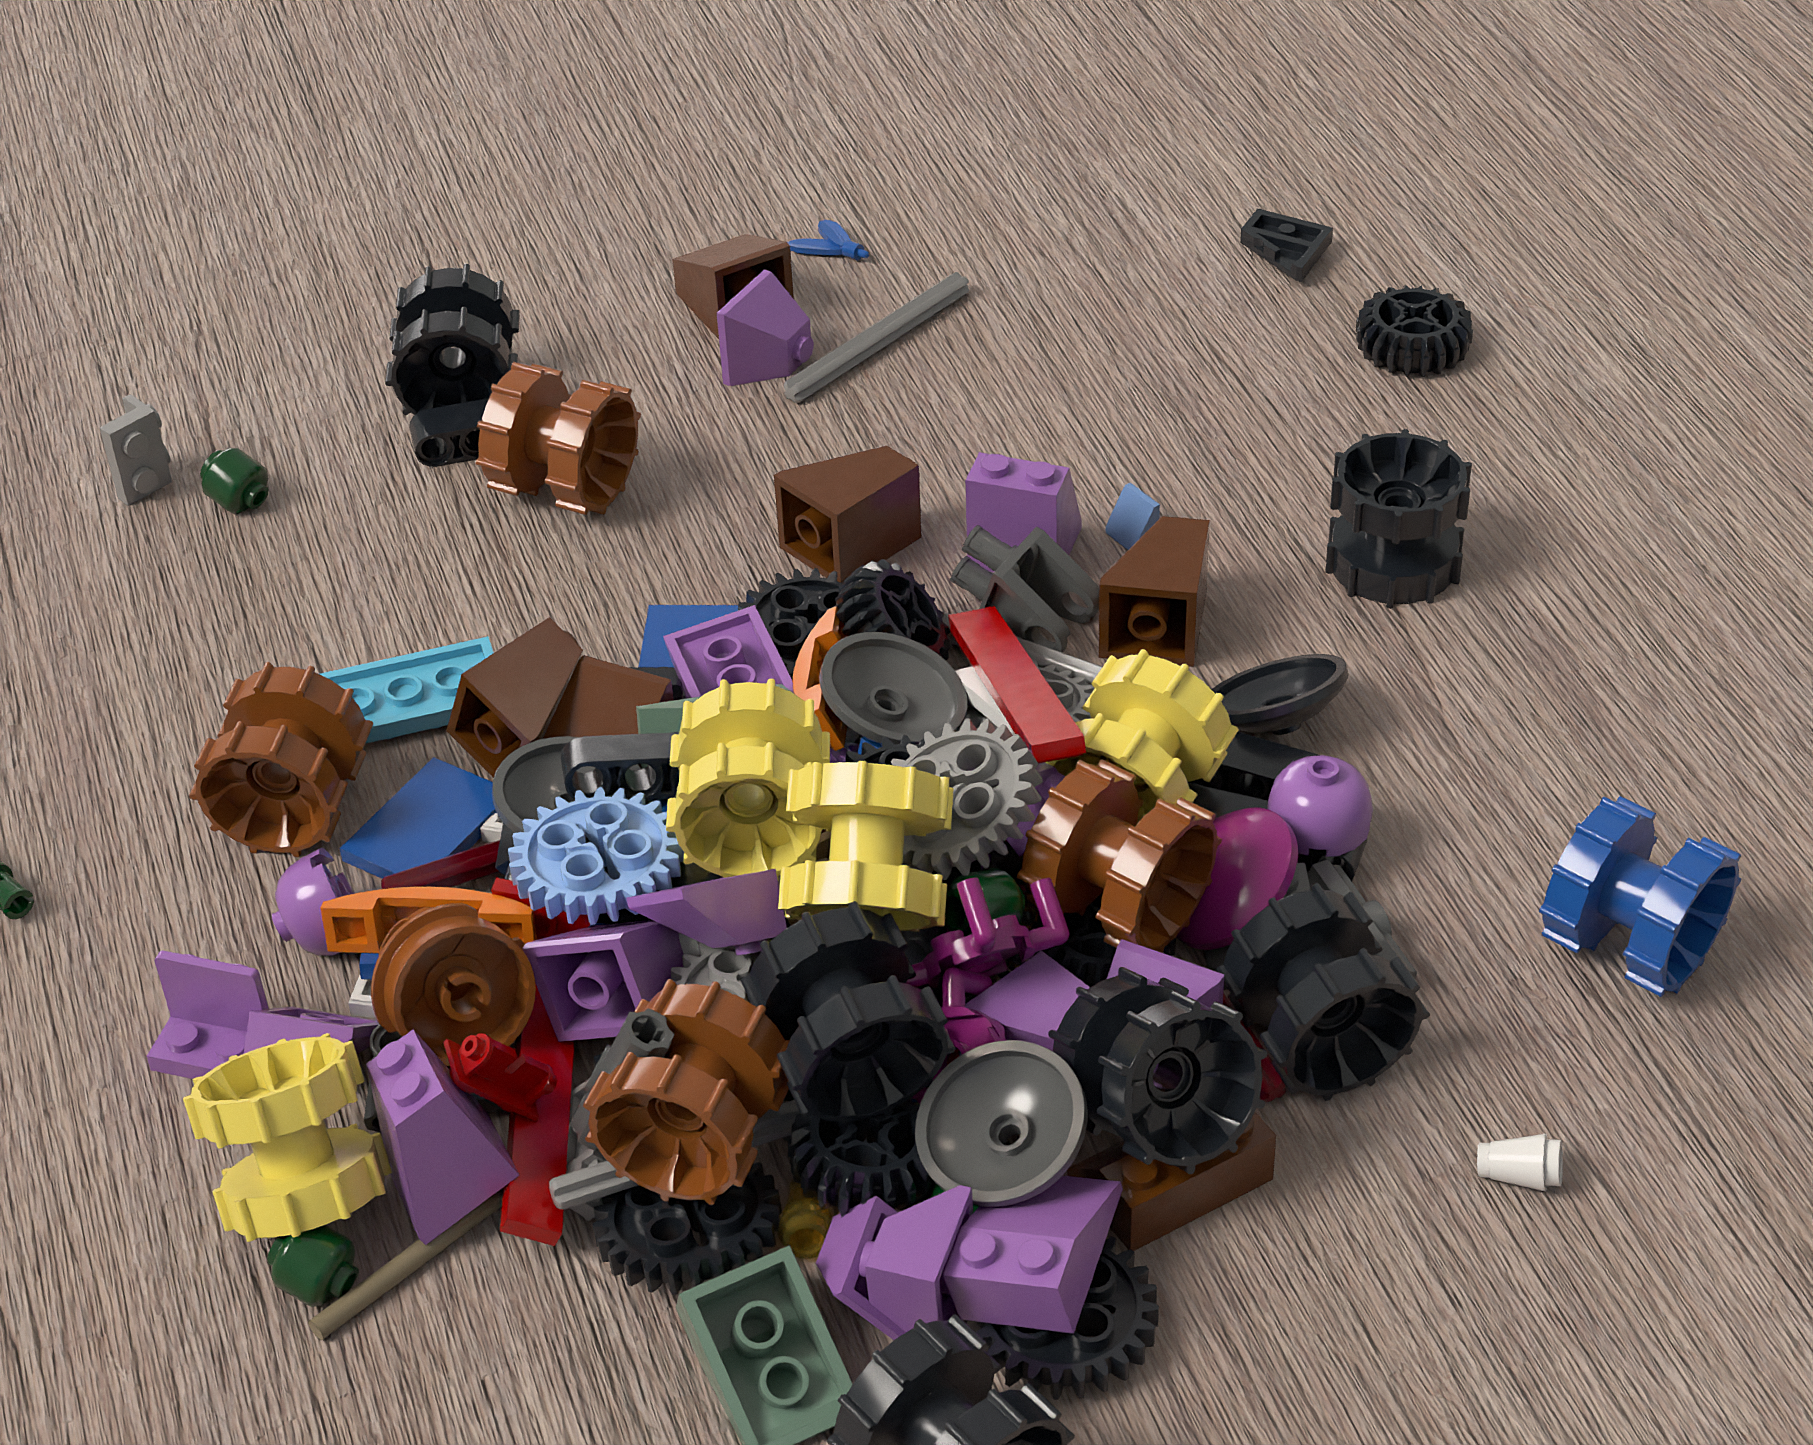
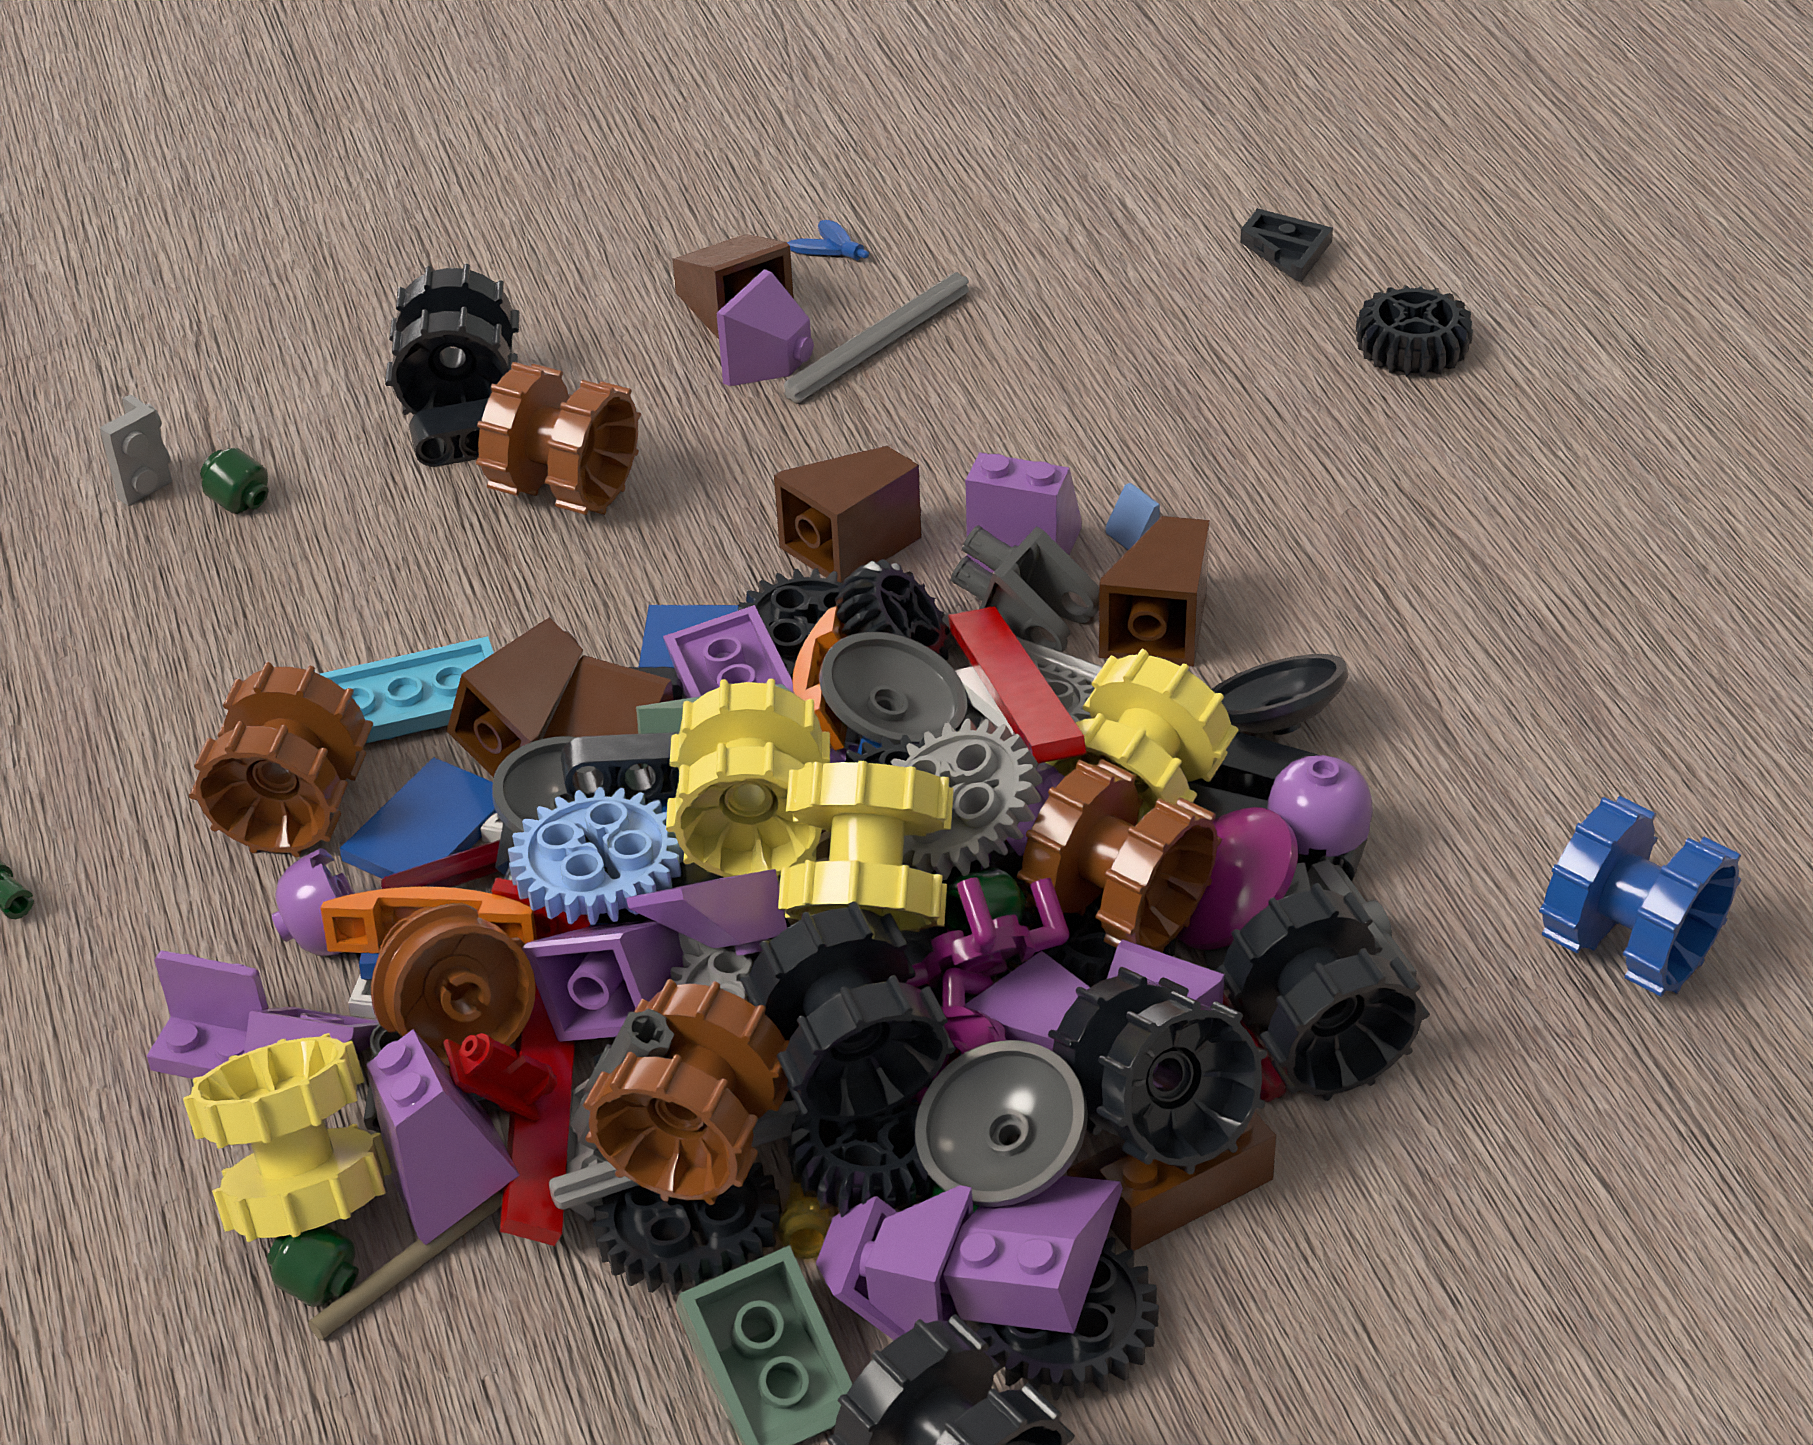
black piece [1325,429,1472,609] -> none
white cone [1477,1133,1563,1192] -> none

